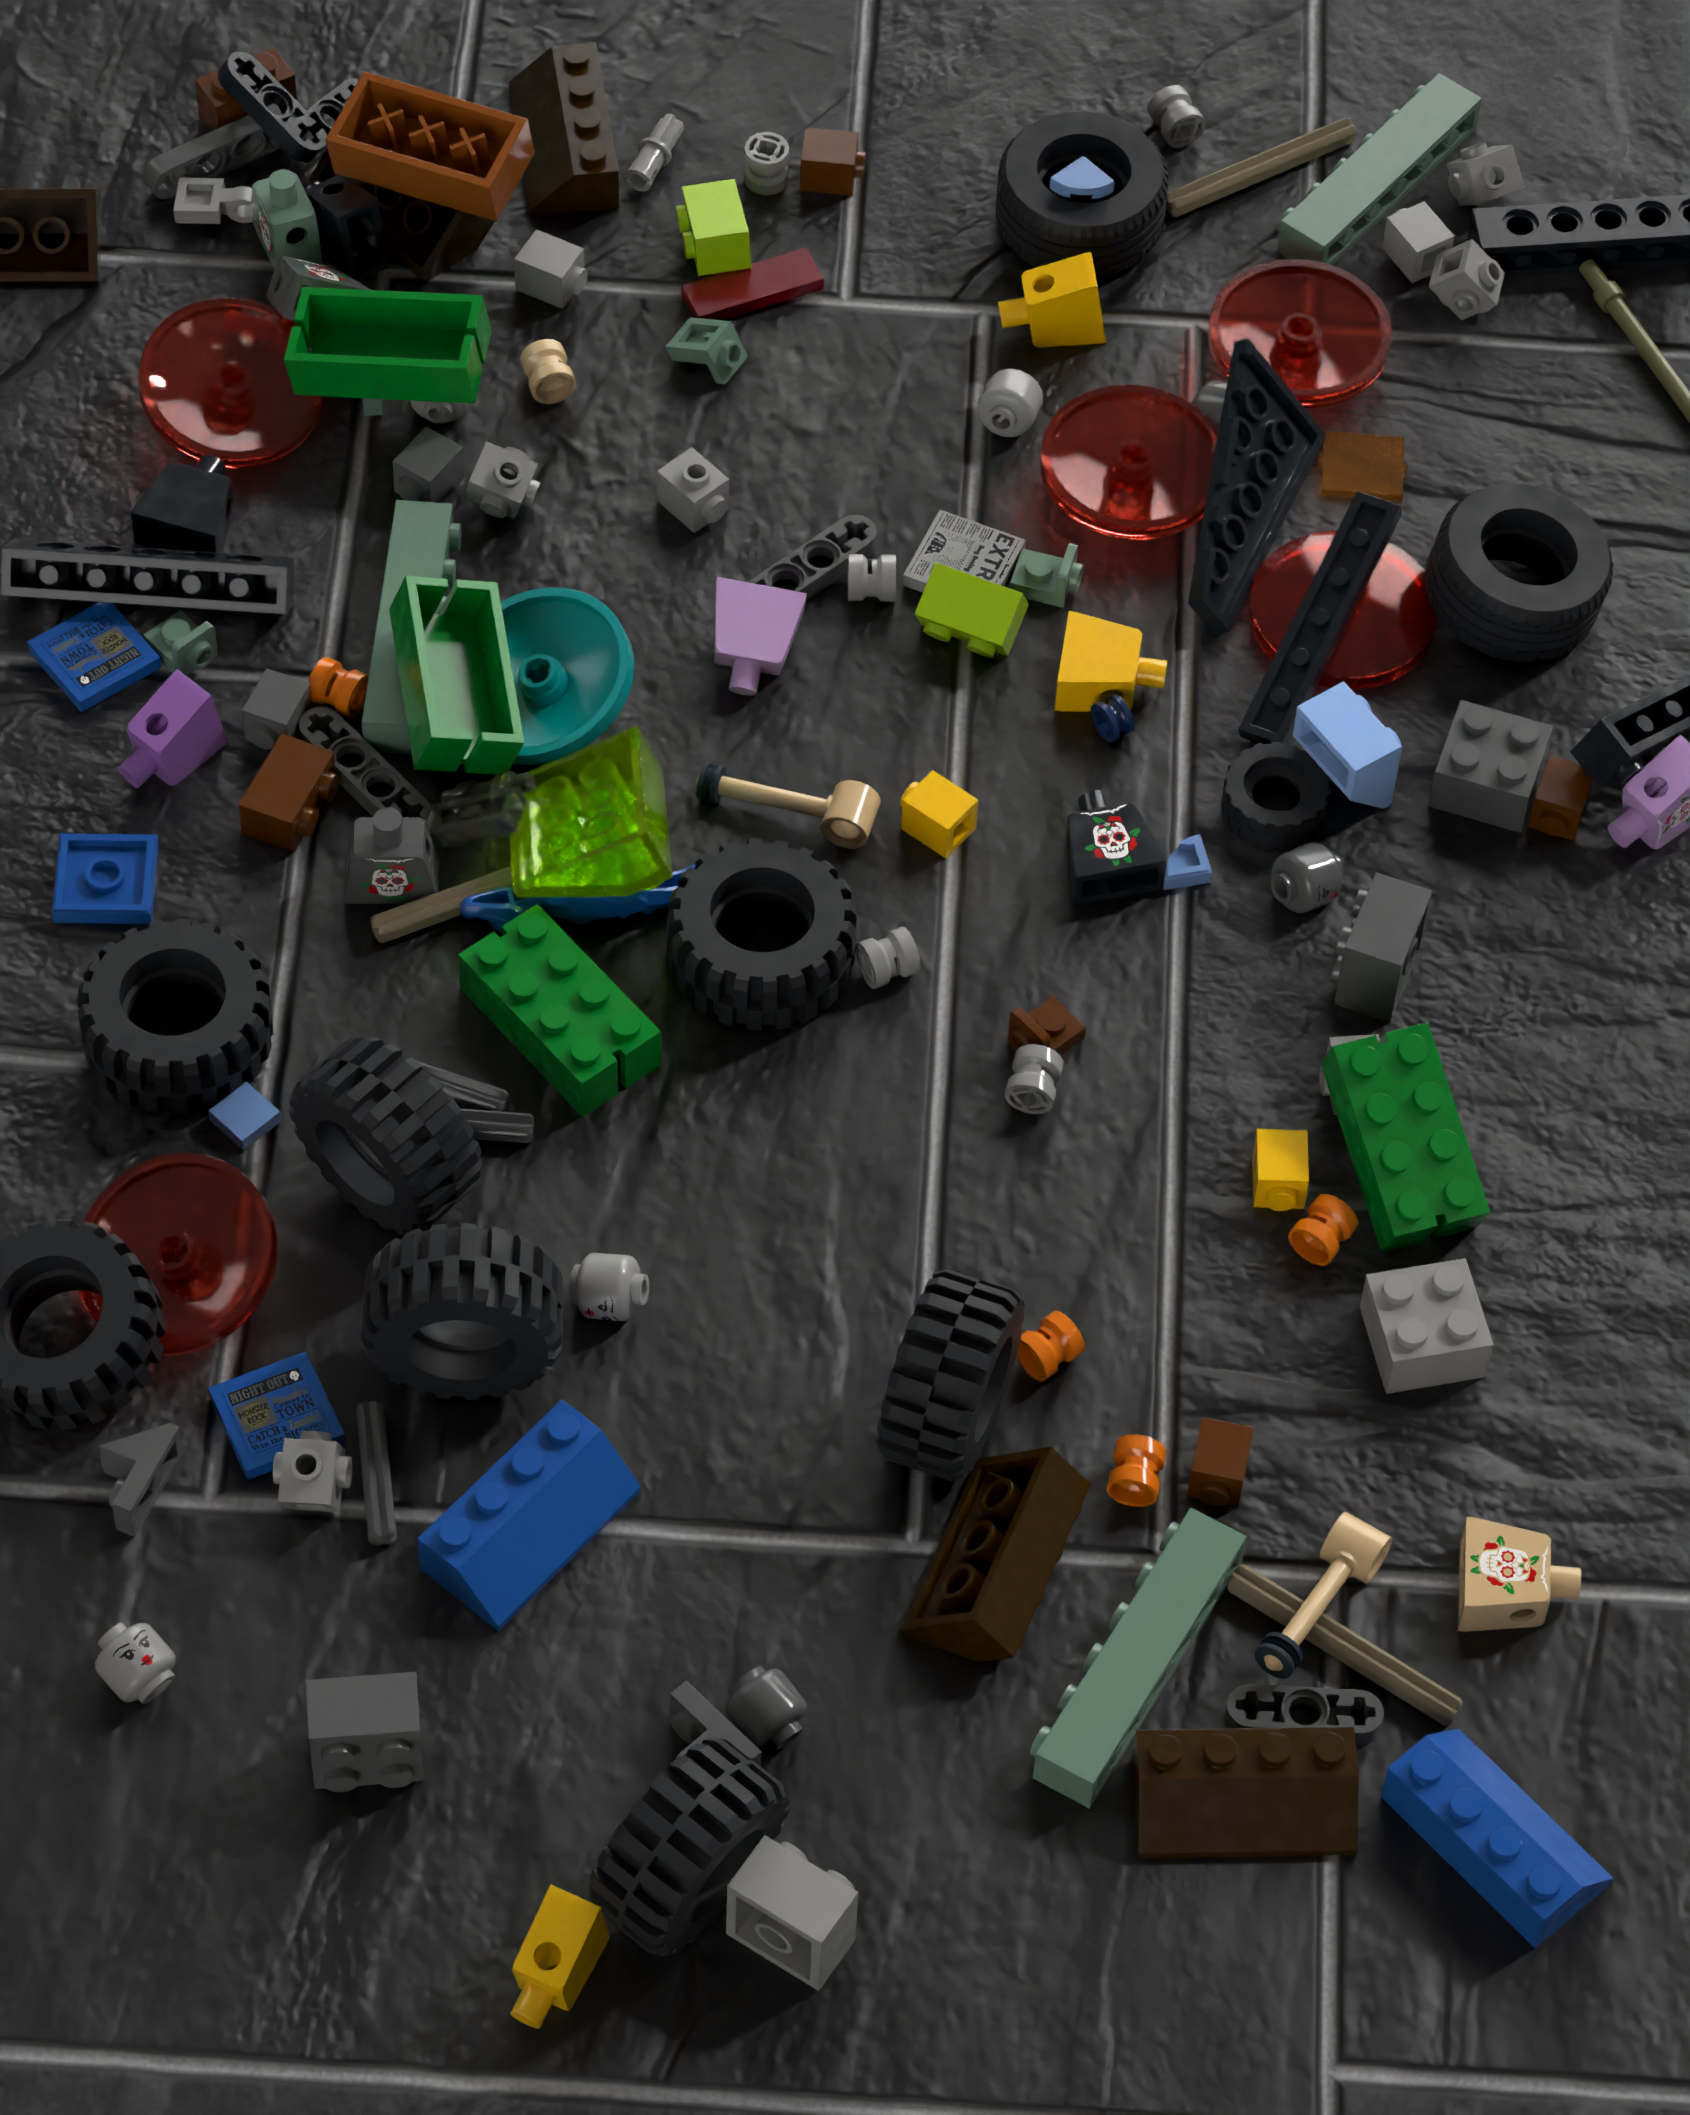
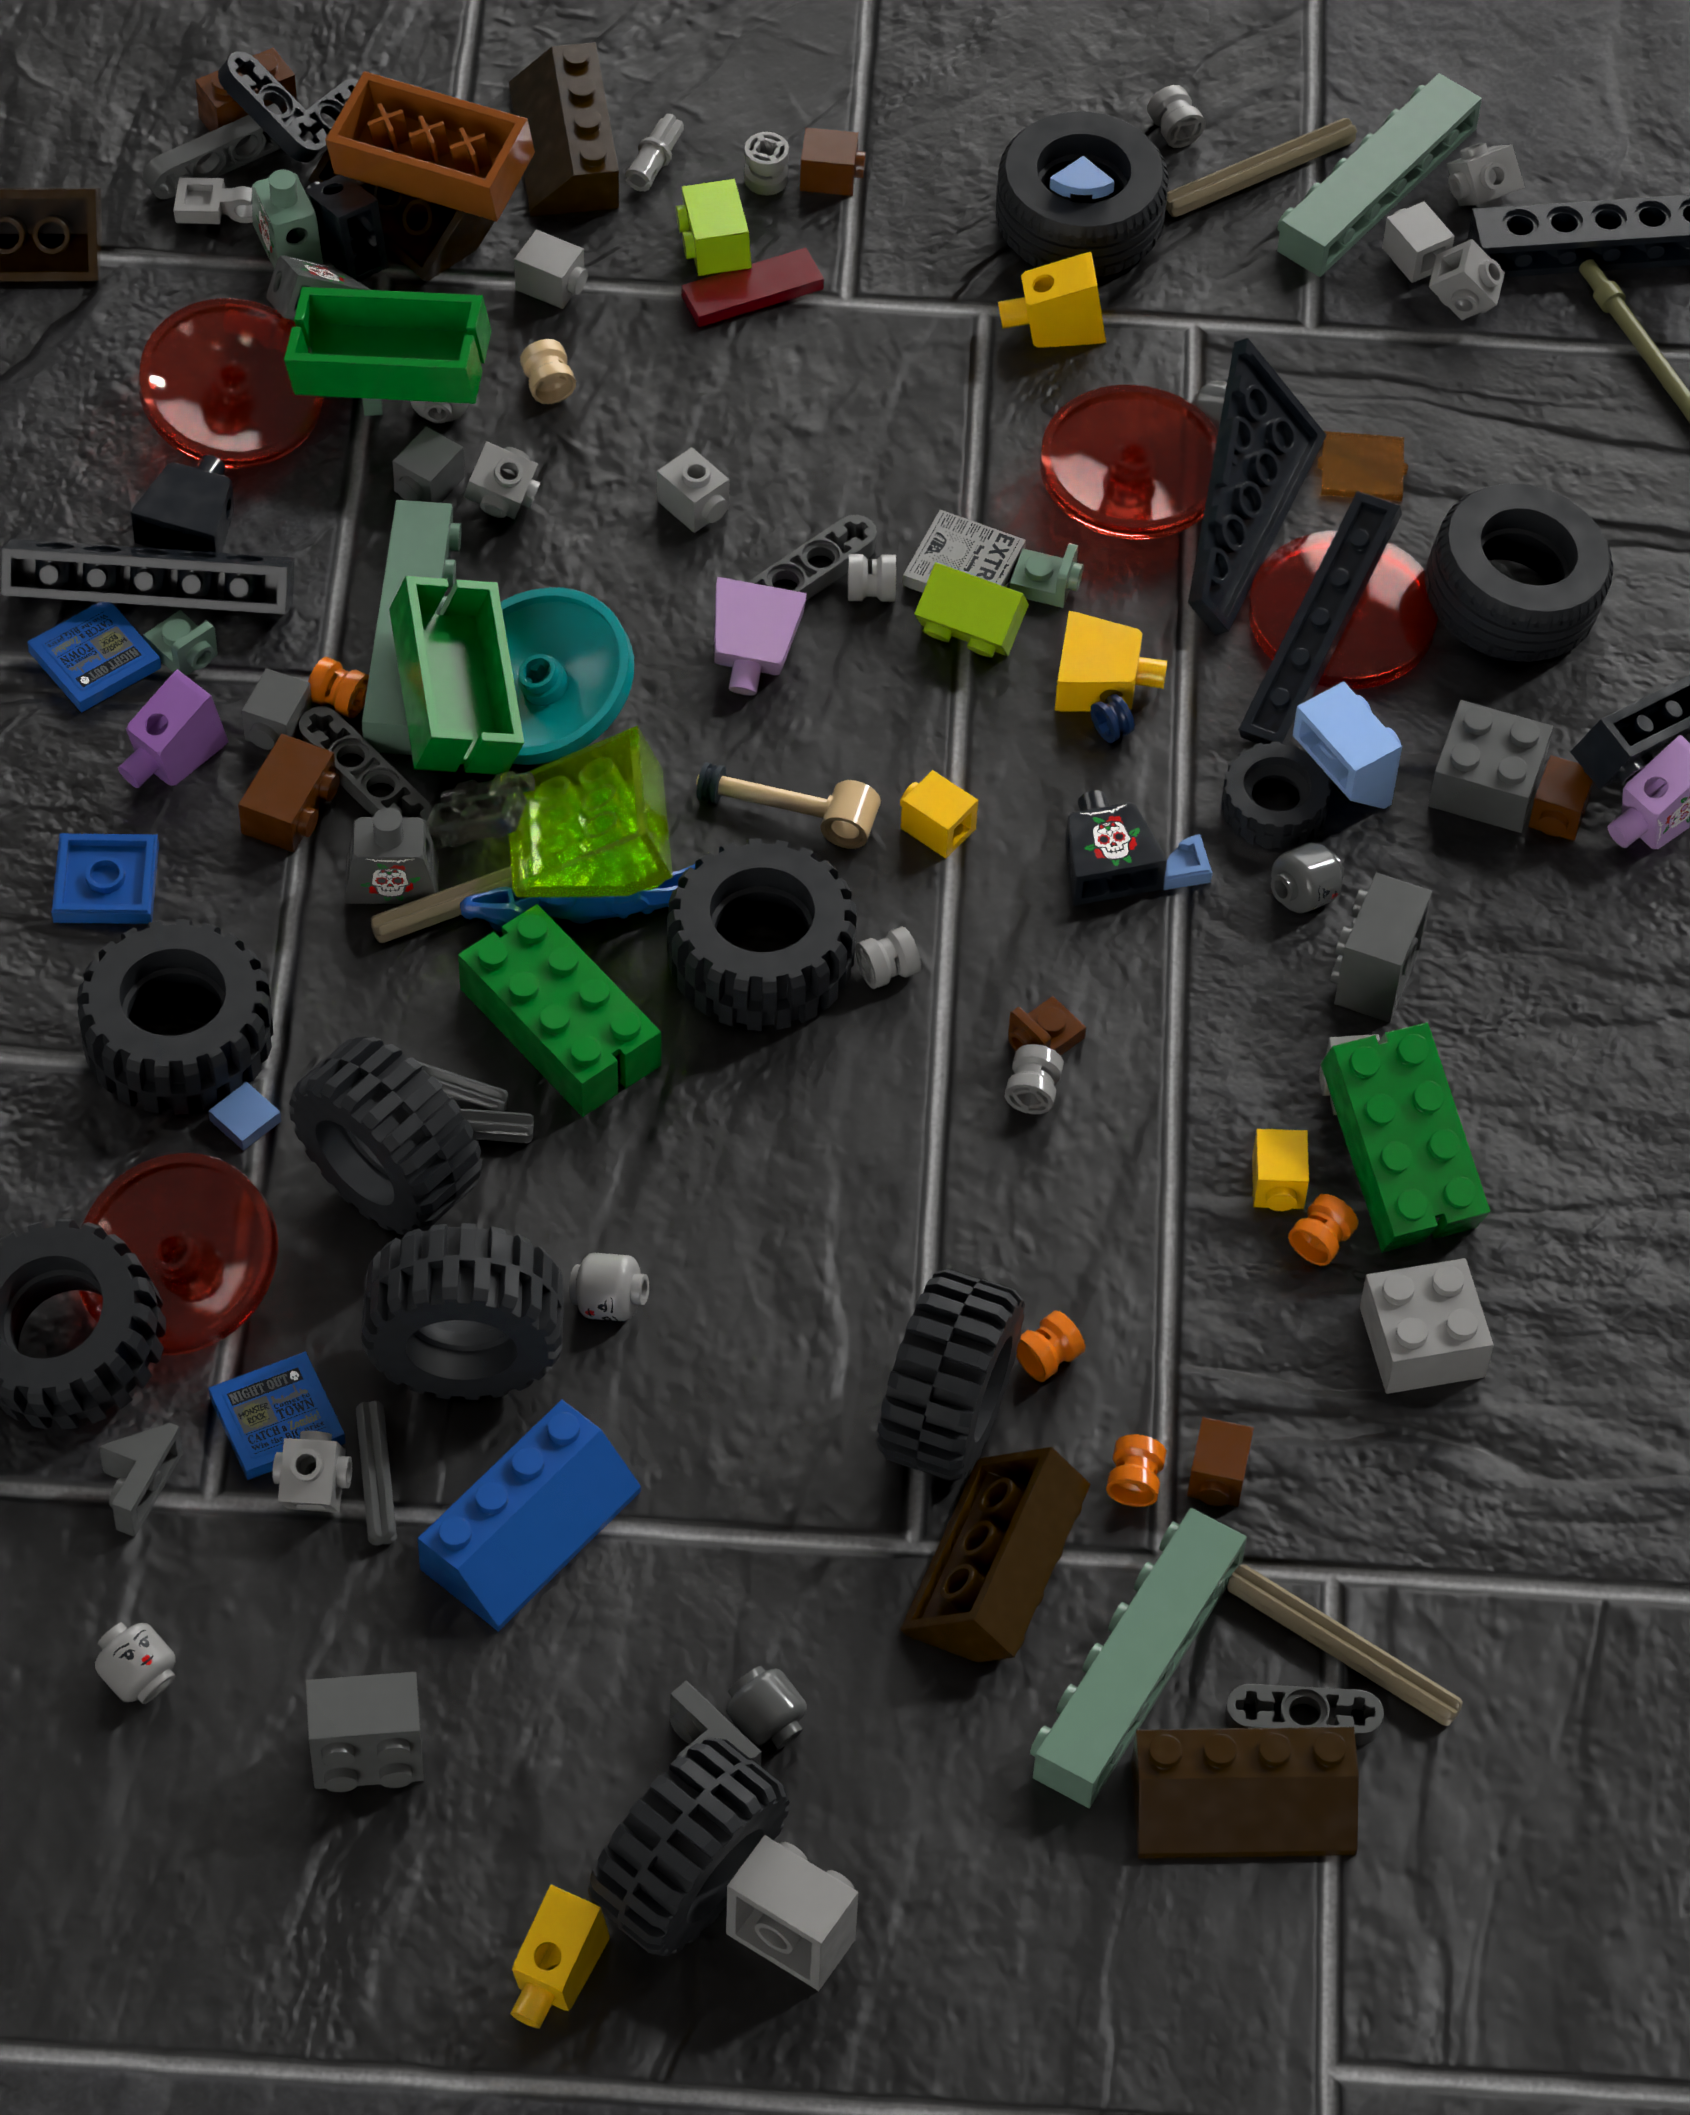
sand green bracket [665,317,747,384] -> none
light grey head [978,369,1043,438] -> none
clear red dish [1208,259,1392,408] -> none
tan piece [1254,1512,1393,1679] -> none
blue slope [1381,1728,1614,1949] -> none
tan torso [1458,1517,1581,1632] -> none

